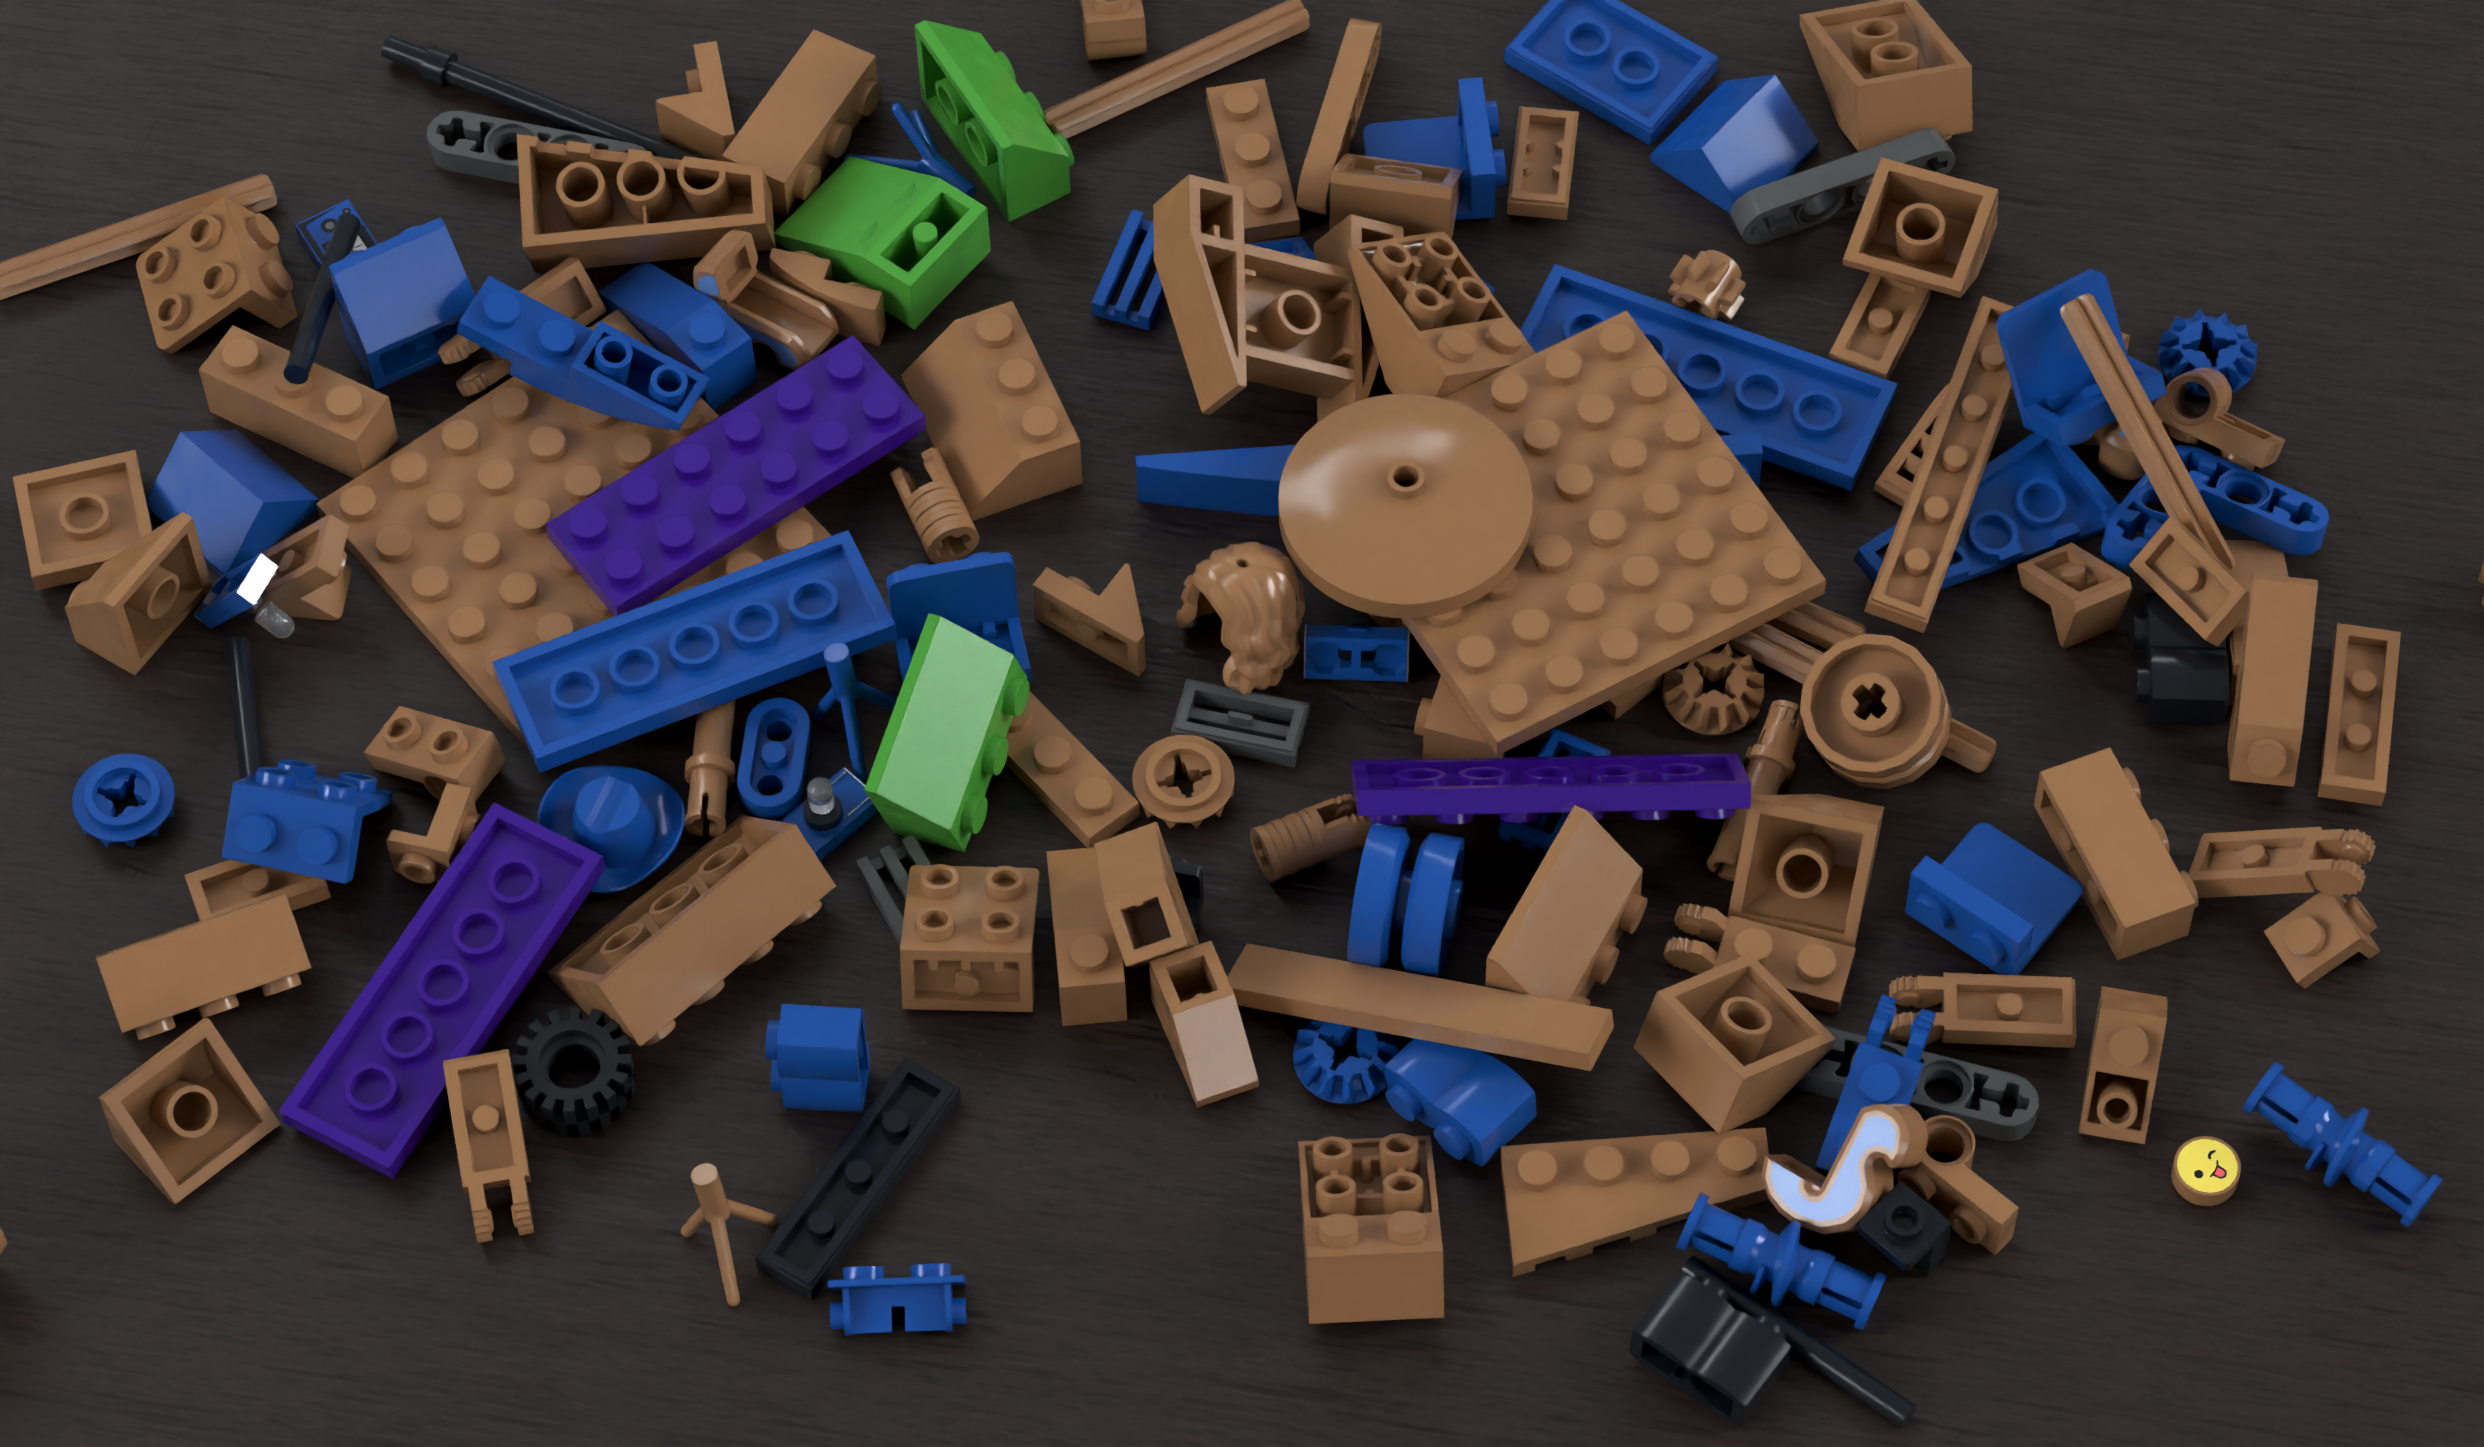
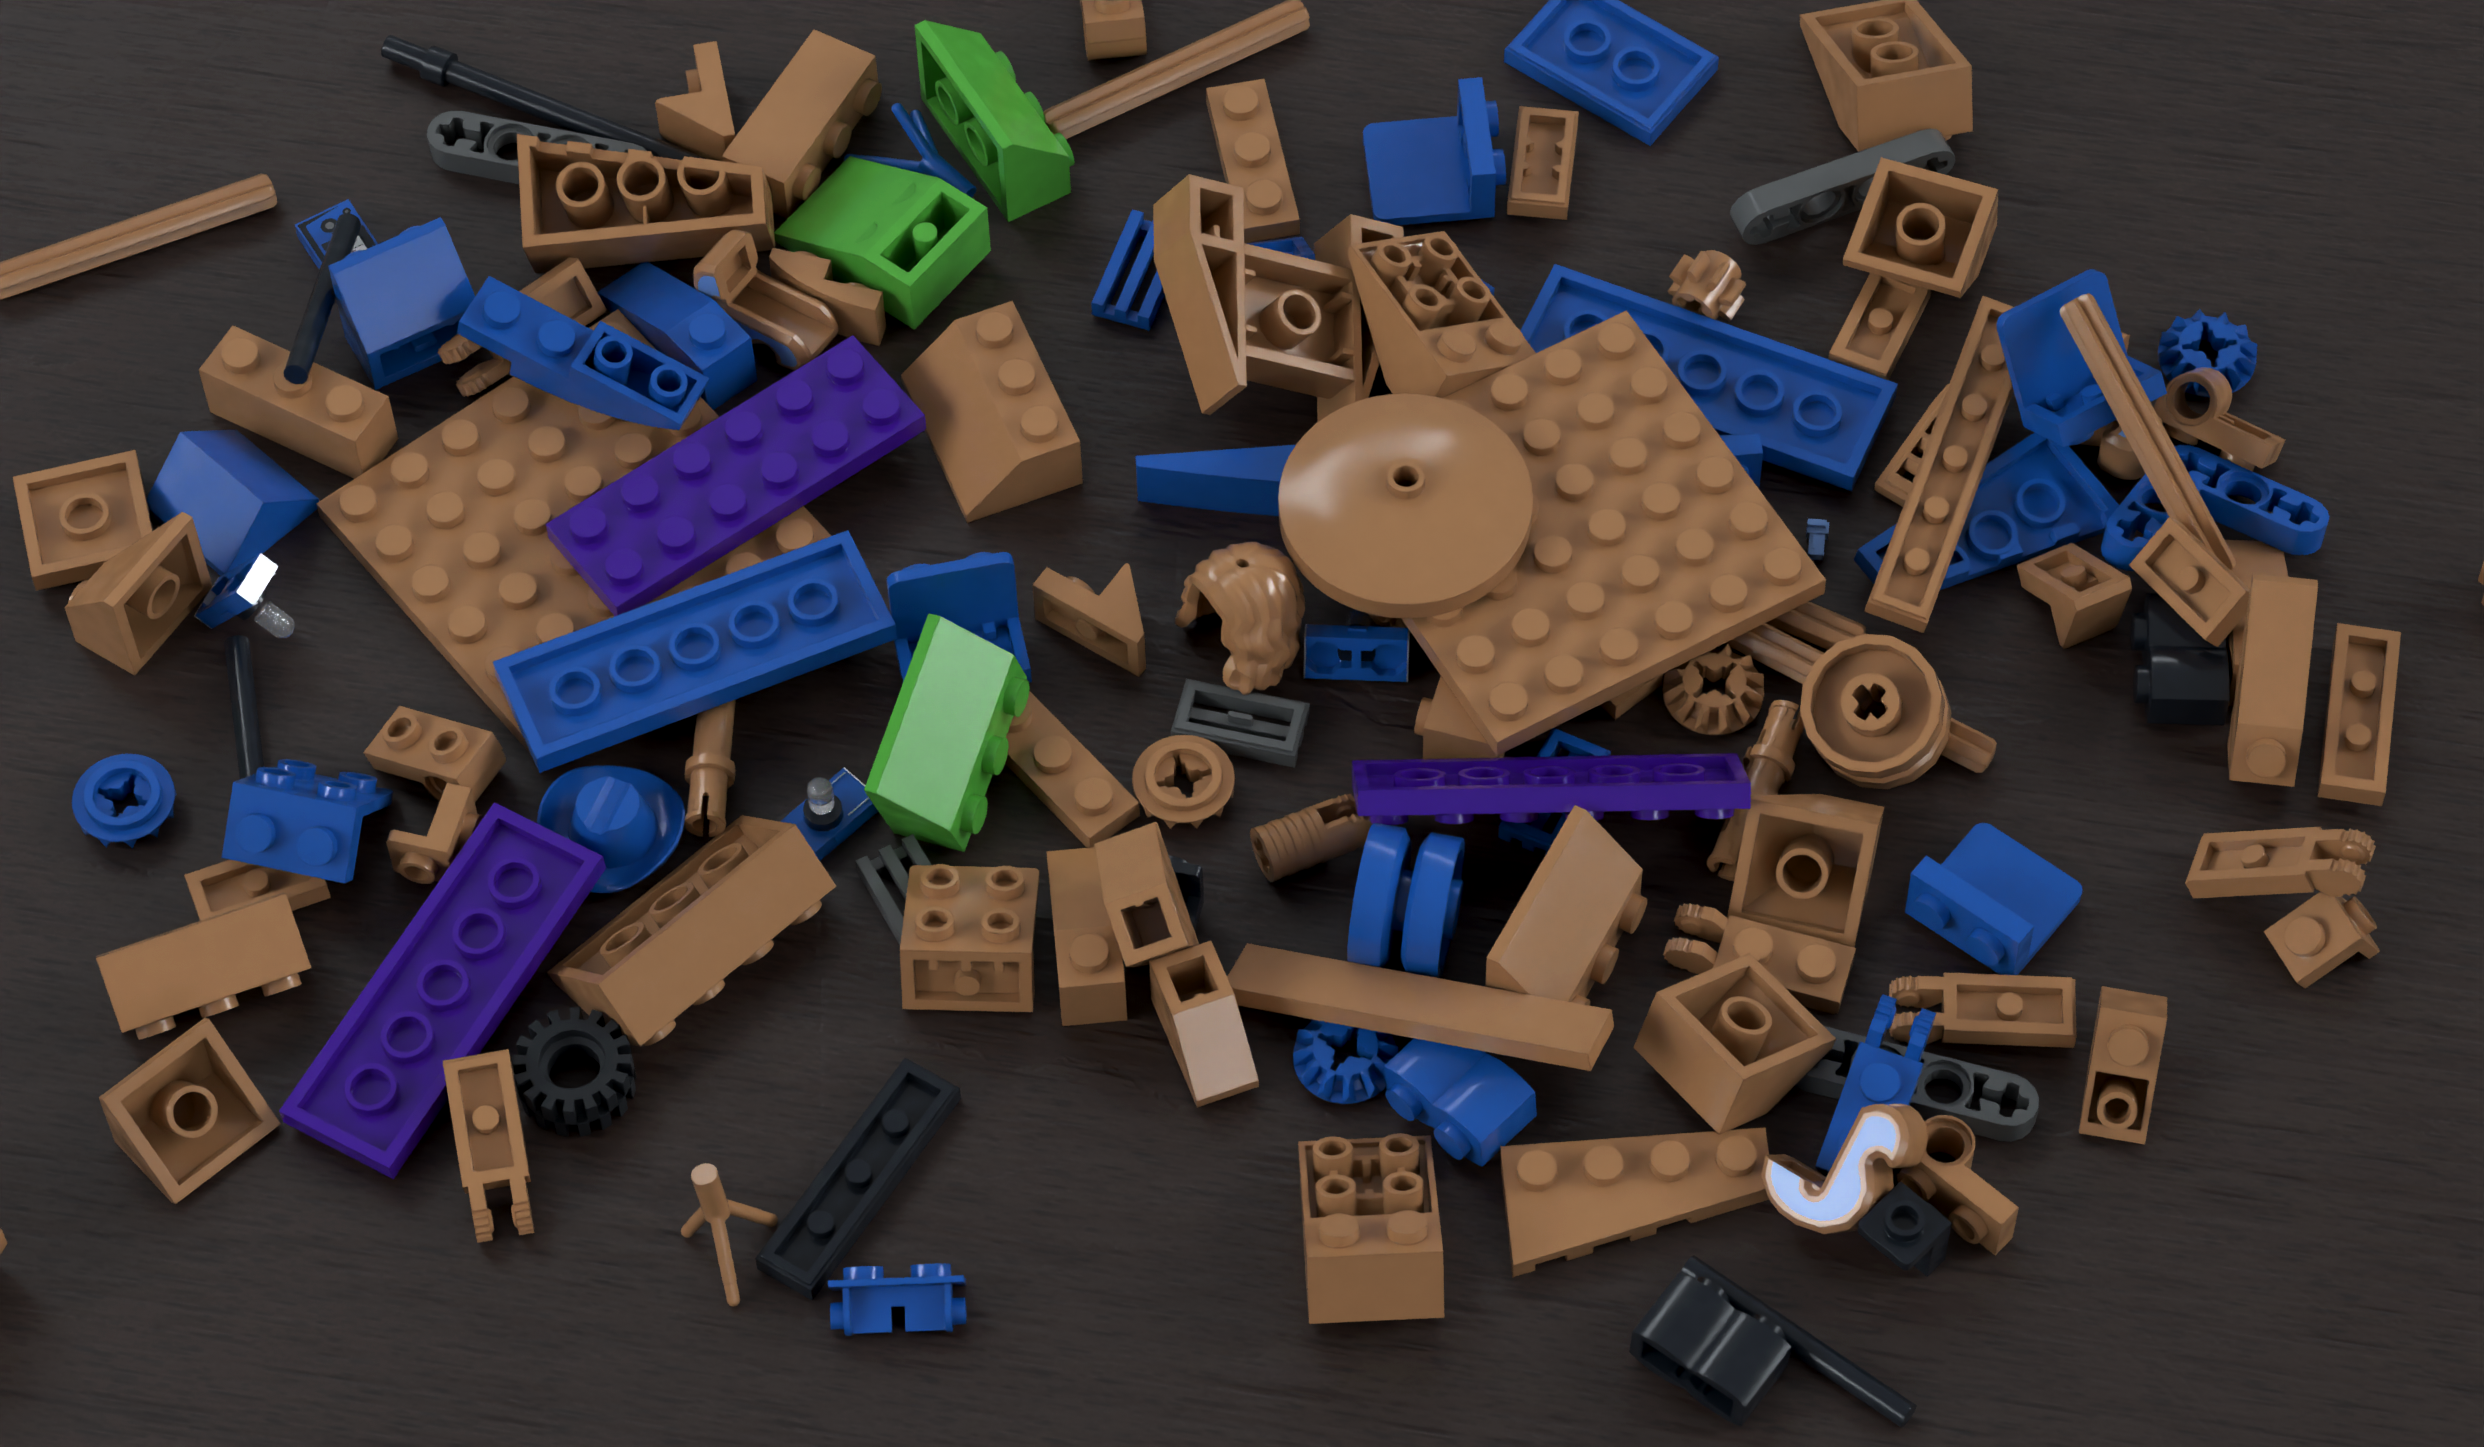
medium nougat bracket [136,196,298,354] -> none
medium nougat slope [254,514,352,620] -> none
blue plate [737,698,812,820] -> none
blue brick [765,1004,870,1113] -> none
blue plant [812,643,897,783] -> none
medium nougat hinge [890,447,980,564] -> none
medium nougat beam [1296,18,1382,215] -> none
medium nougat slope [1330,153,1464,239] -> none
blue slope [1650,74,1819,213] -> none
blue piece [1676,1192,1887,1331] -> none
medium nougat brick [2034,747,2198,961] -> none
tile [2171,1136,2241,1206] -> none
blue piece [2242,1061,2443,1228] -> none
none -> medium blue piece [1806,518,1829,560]

